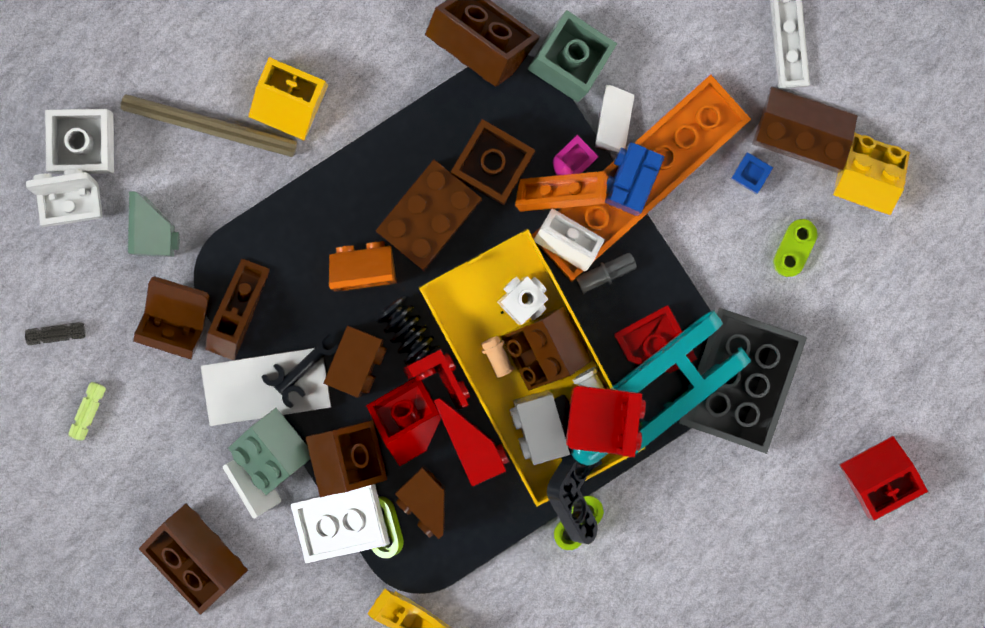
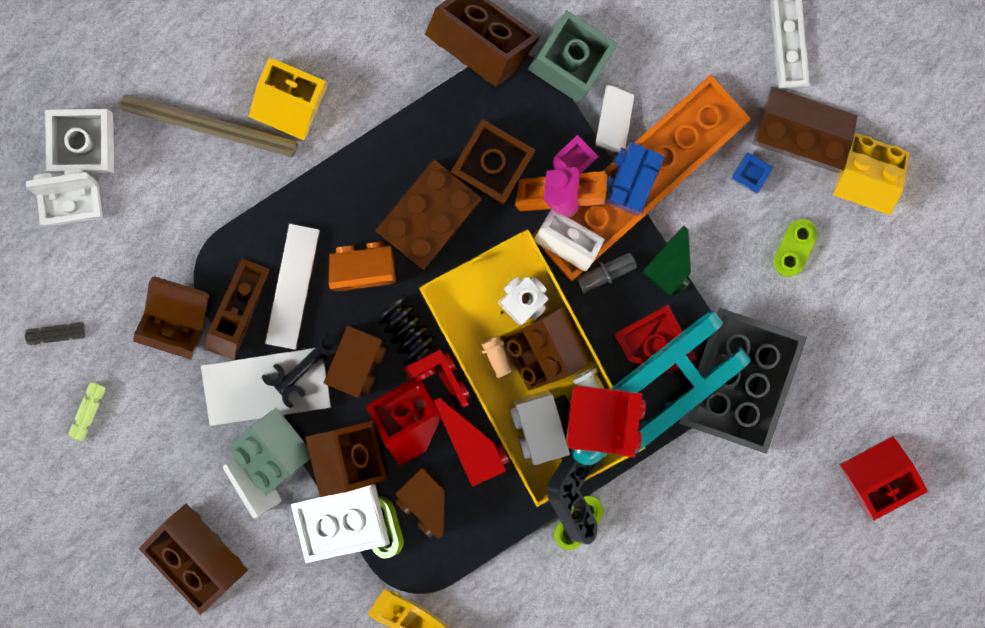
sand green slope [128,191,180,257] -> none
none -> white tile [265,224,320,350]
none -> dark pink plate [544,167,580,217]
none -> dark green slope [641,226,691,297]

